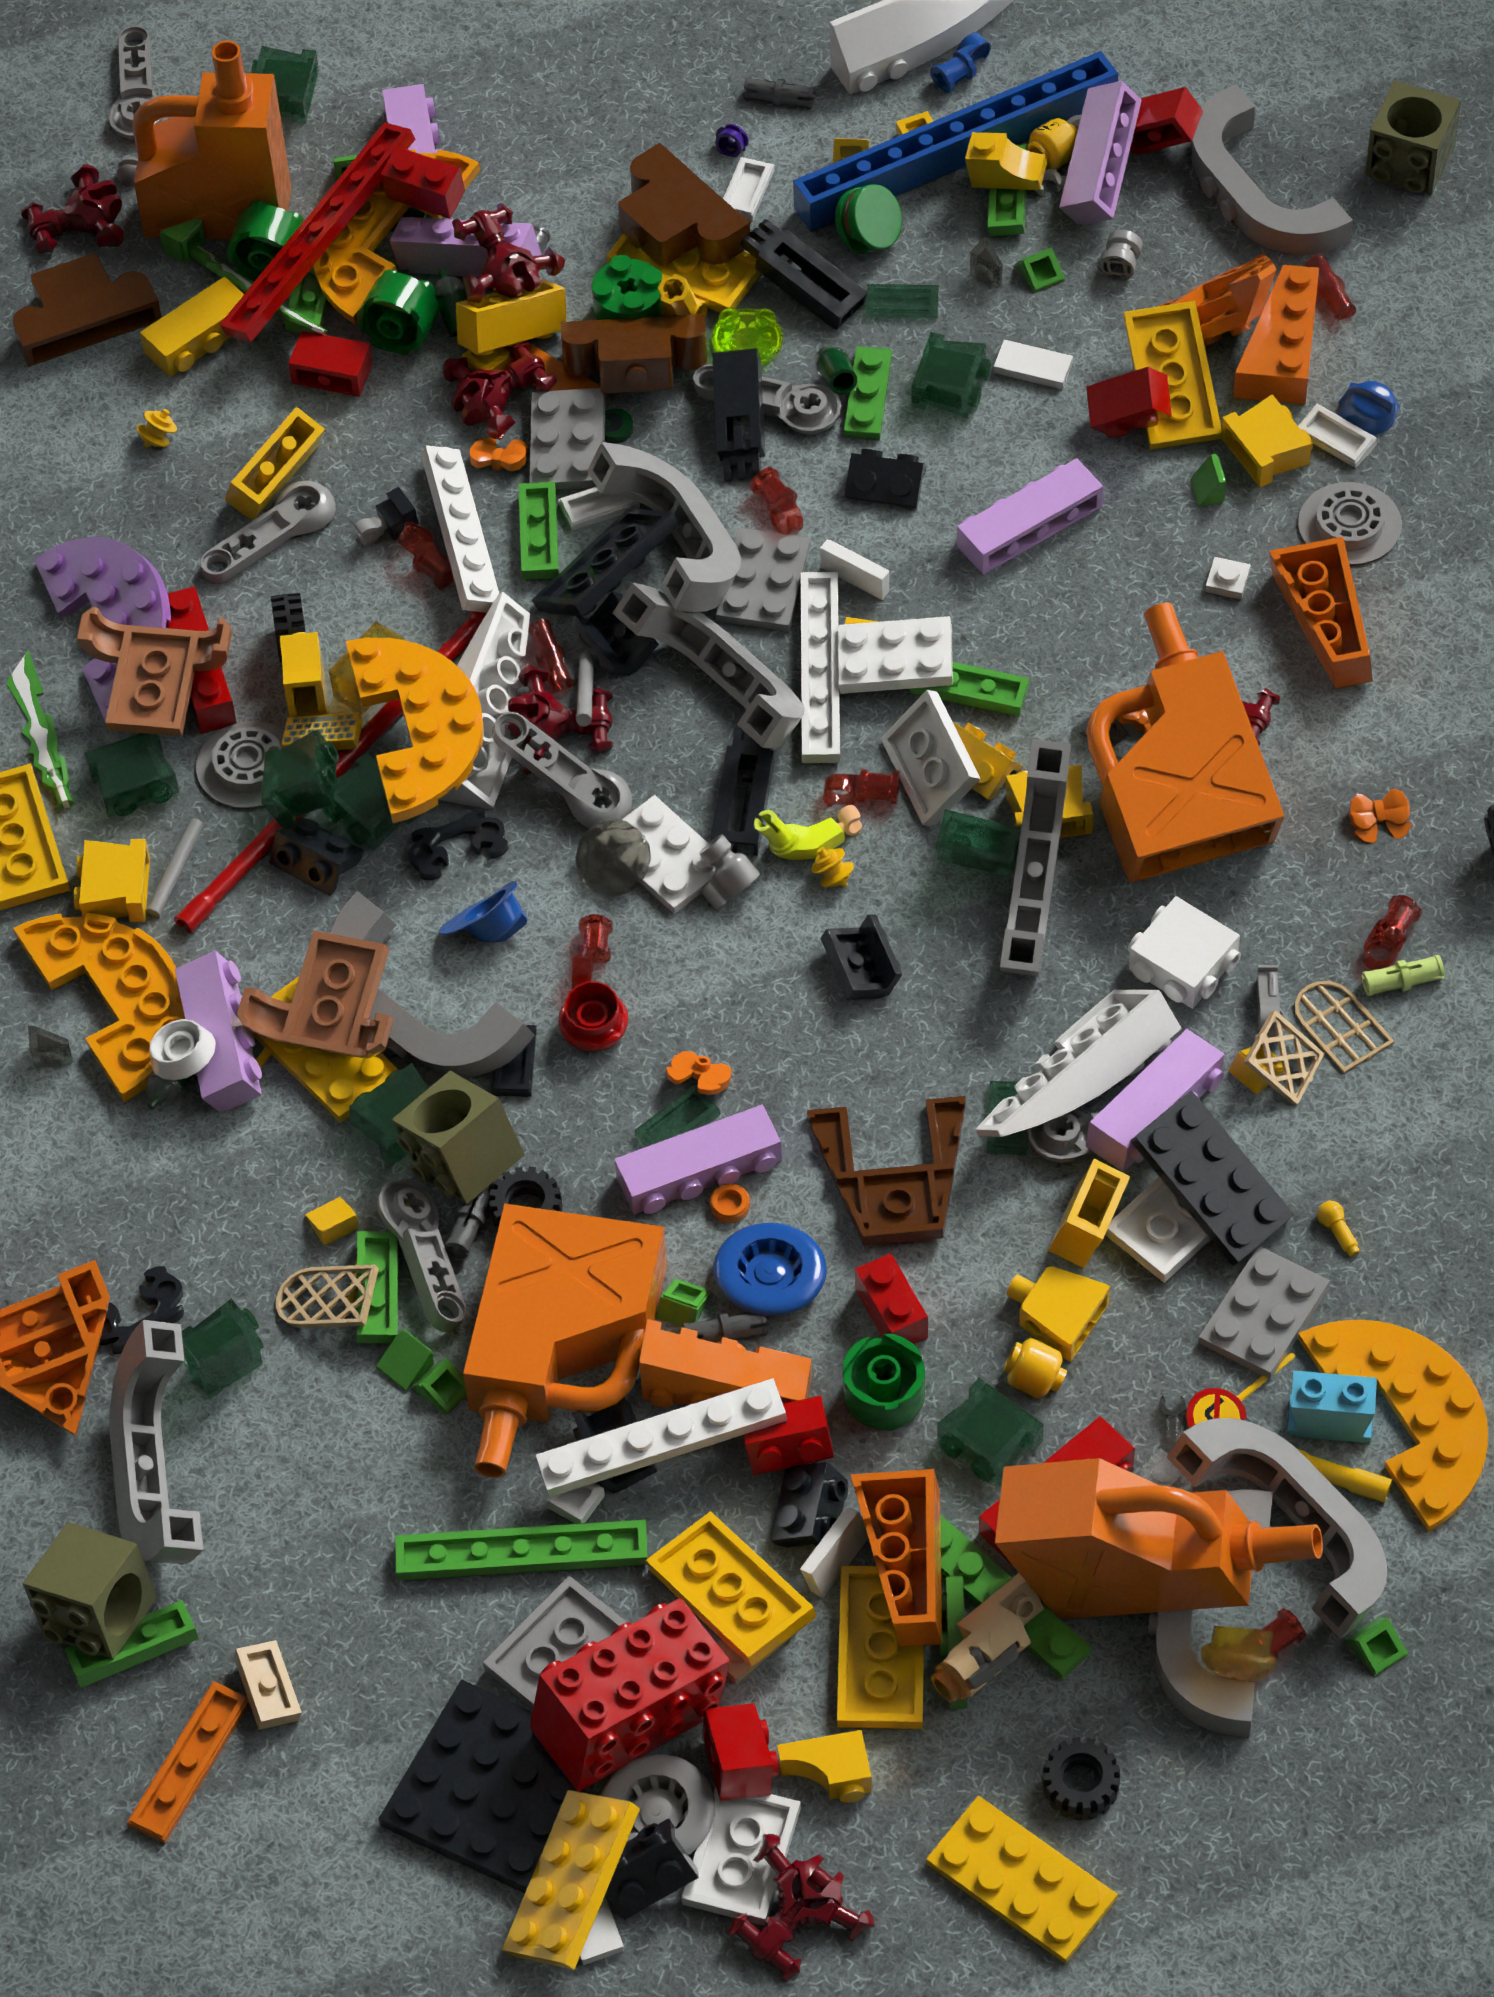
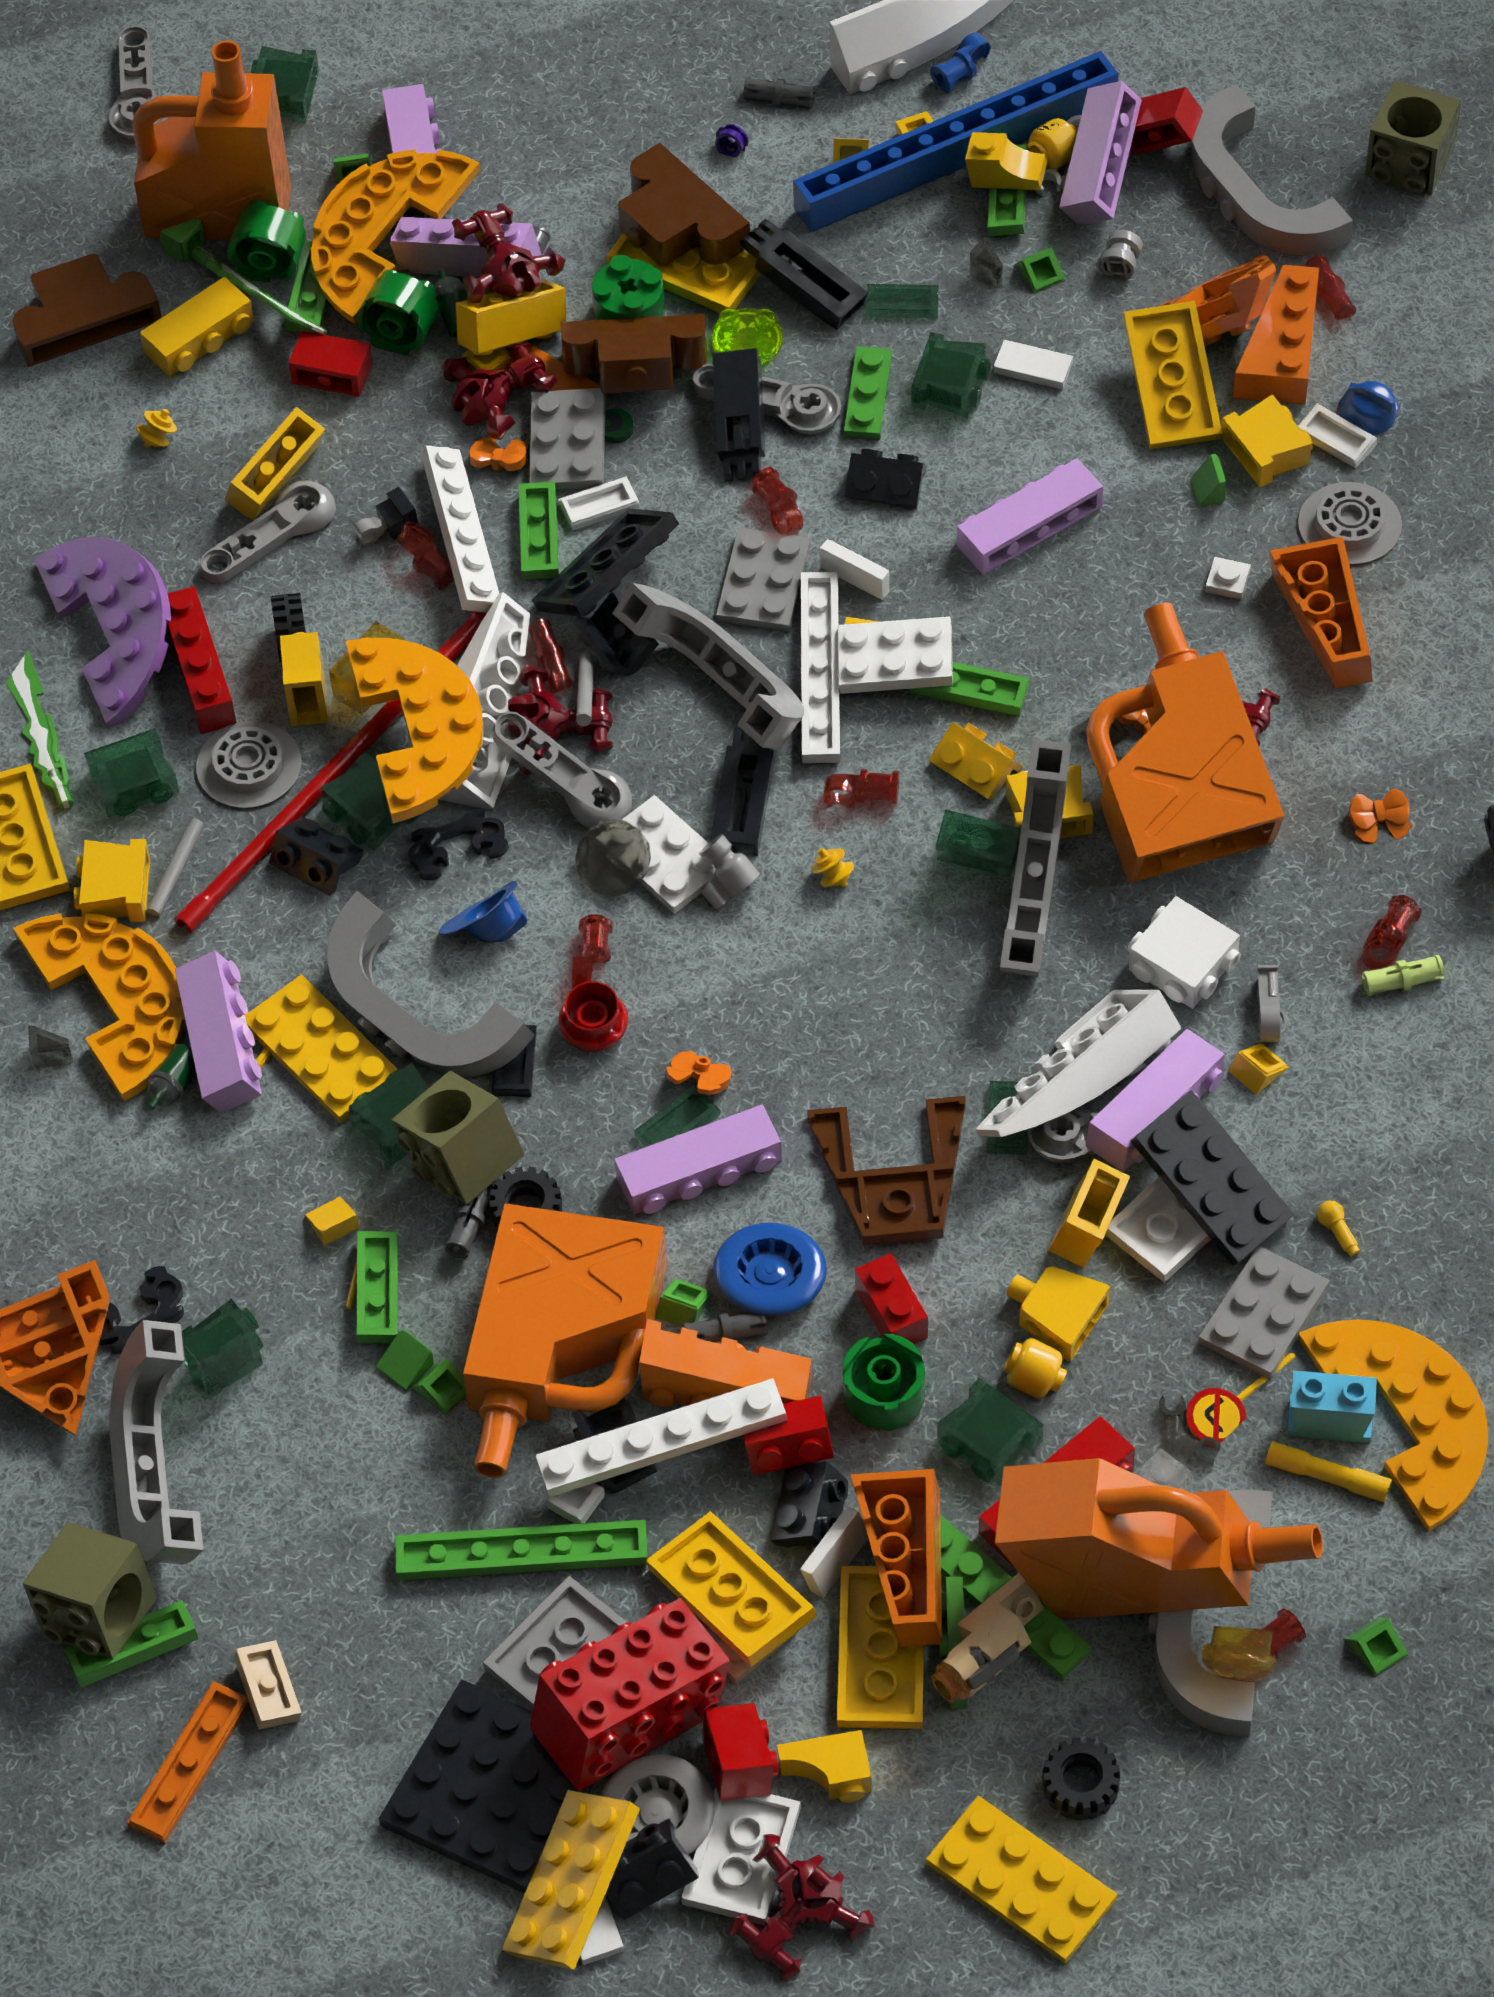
dark red piece [21,164,124,253] -> none
nougat piece [77,607,232,736] -> none
light grey hinge [117,157,138,186] -> none
white hat [150,1019,216,1080] -> none
red plate [220,122,416,343] -> none
nougat piece [237,930,394,1058] -> none
clear green hips [261,729,339,827] -> none
tan window [276,1264,379,1328] -> none
tile [281,712,363,754] -> none
light grey beam [377,1179,467,1332] -> none
red brick [381,146,465,219] -> none
light grey arch [587,442,741,612] -> none
yellow piece [657,274,708,318] -> none
orange tile [710,1184,750,1223] -> none
white tile [723,157,774,221] -> none
neon yellow arm [754,805,862,860] -> none
dark green piece [814,344,857,395] -> none
black bracket [820,914,902,1000] -> none
green head [835,184,902,254] -> none
white plate [880,690,980,827] -> none
red brick [1086,367,1172,438] -> none
light grey arch [1167,1418,1387,1639] -> none
tan window [1244,1010,1325,1105] -> none
tan window [1295,981,1395,1073] -> none

